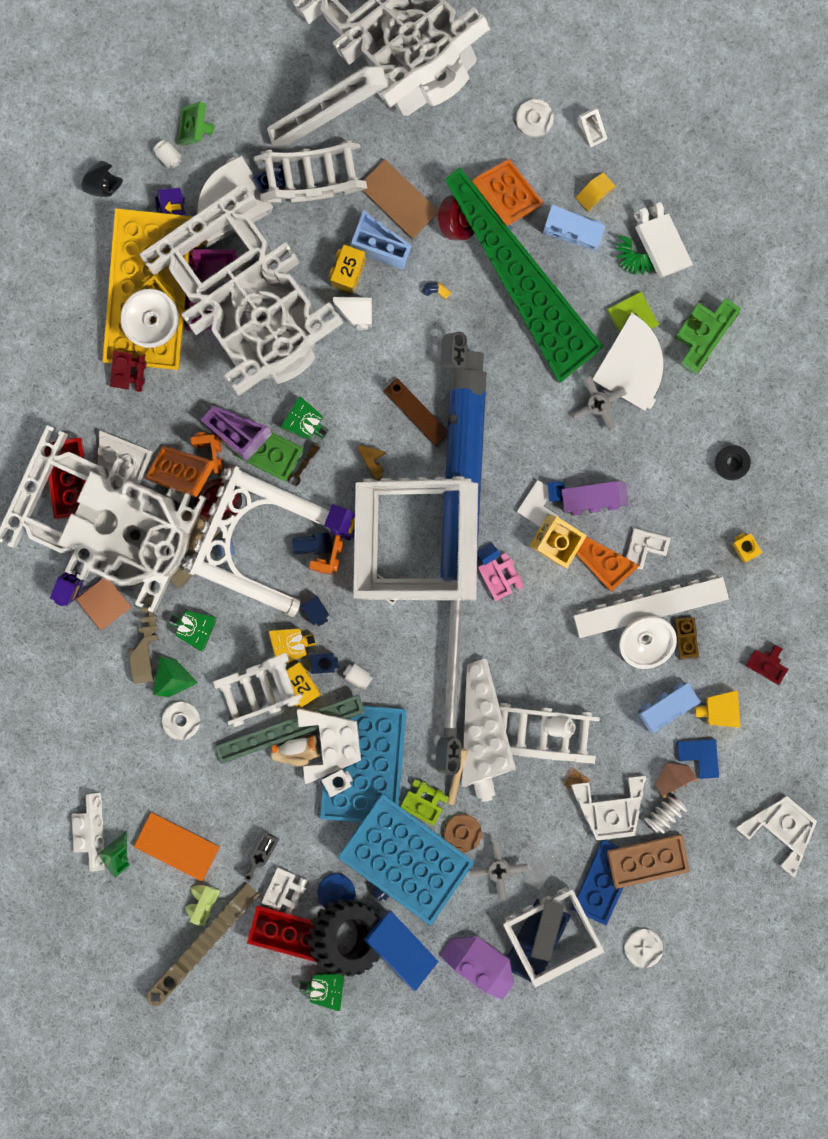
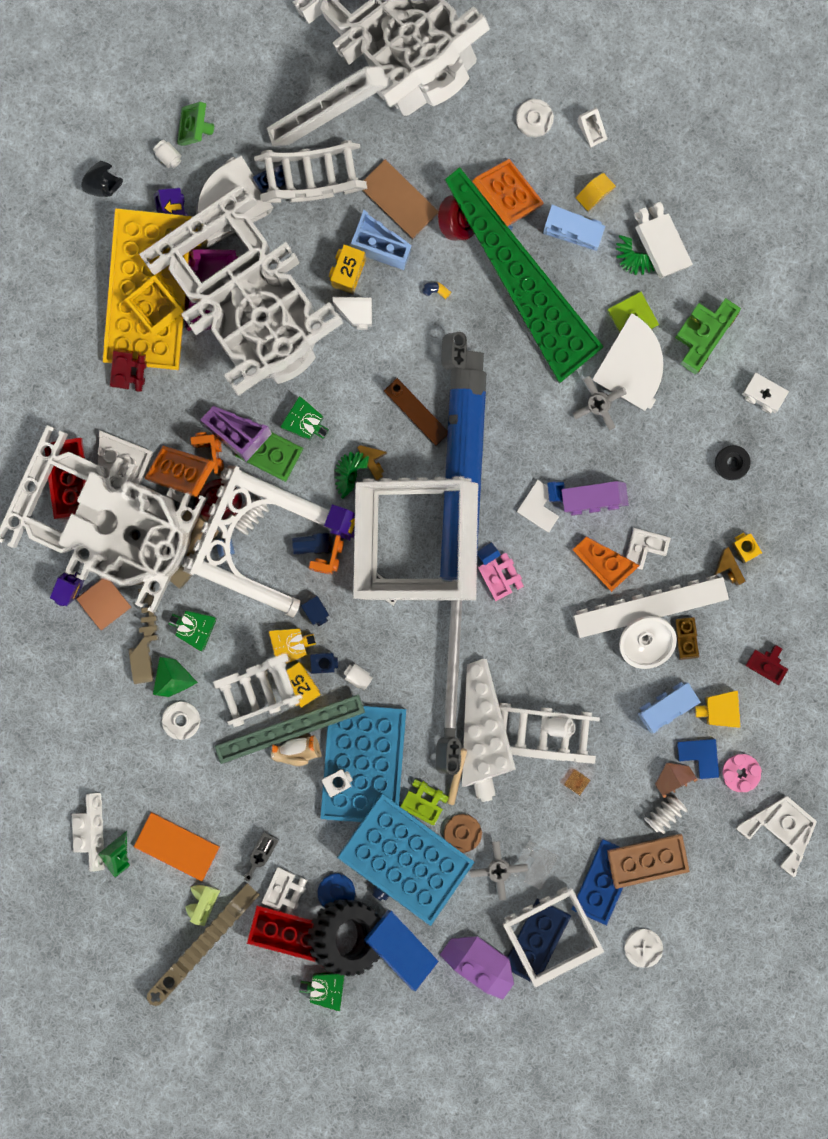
white dish [121,289,179,348] -> none
dark brown piece [288,443,321,487] -> none
white wing [297,708,361,784] -> none
yellow brick [529,514,587,568] -> none
dark grey tile [531,899,565,961] -> none
white wing [571,776,646,840] -> none
none -> white piece [235,494,269,535]
none -> green hair [334,452,369,499]
none -> pearl gold slope [714,547,746,586]
none -> bright pink plate [722,754,762,792]
none -> white brick [742,373,789,414]

